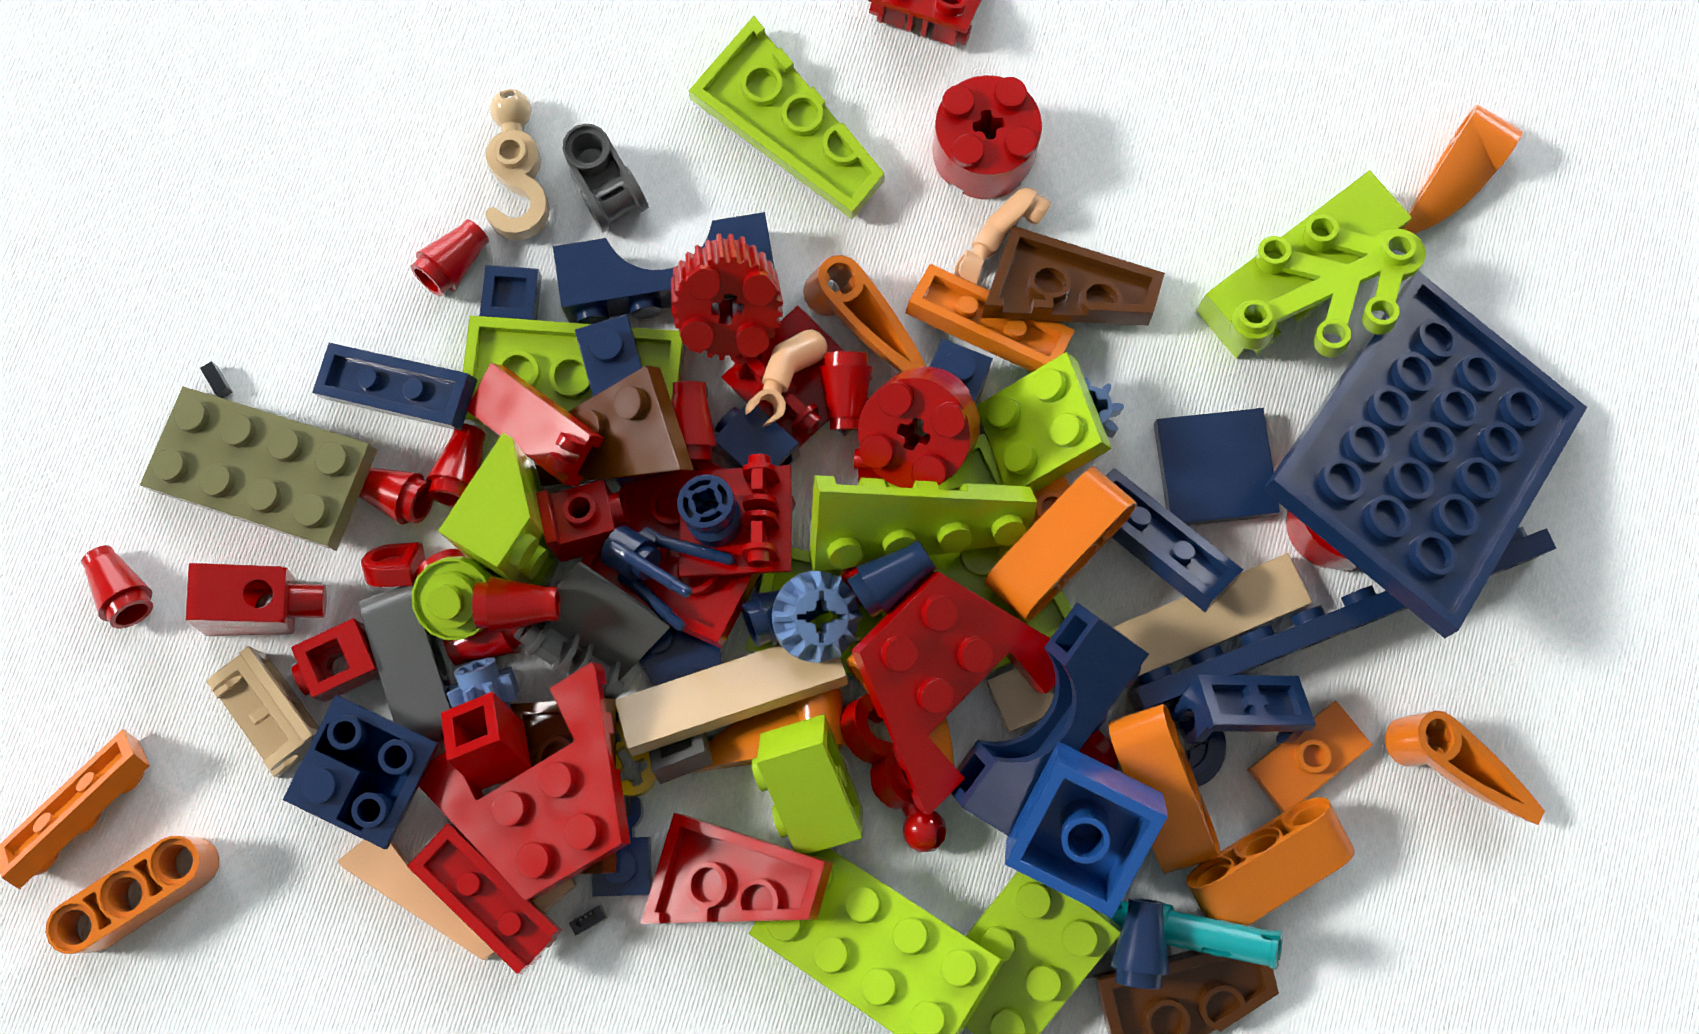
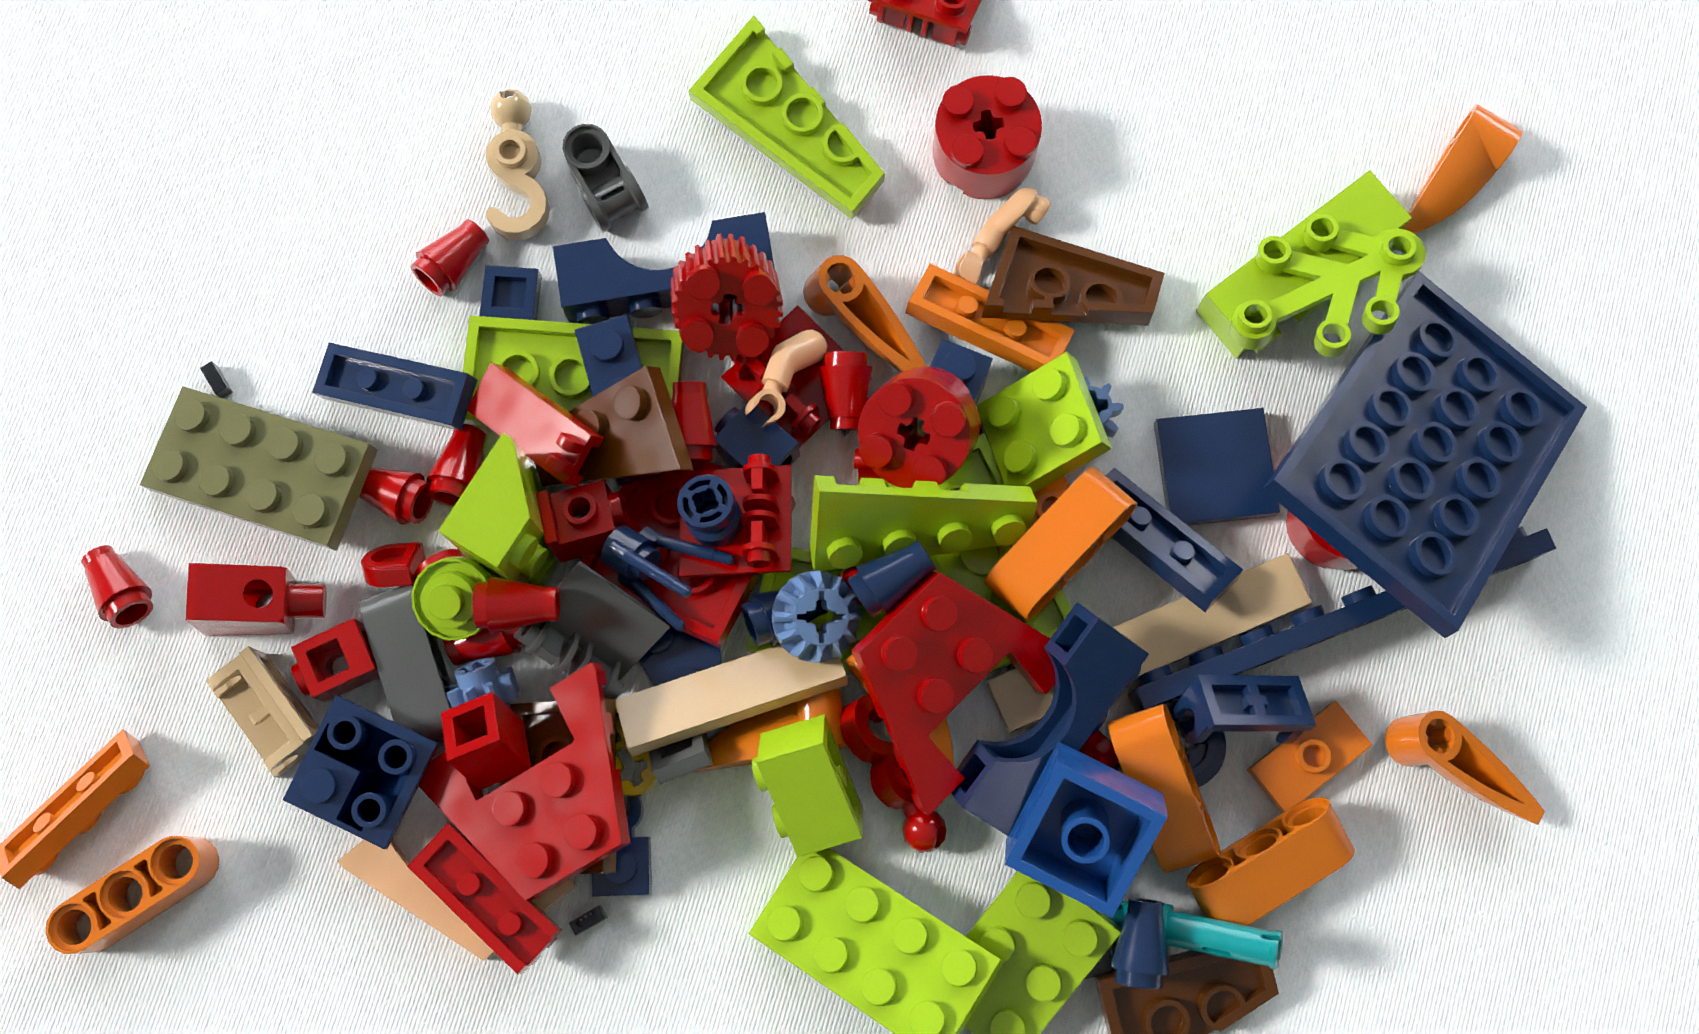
wing [640,813,833,924] -> none

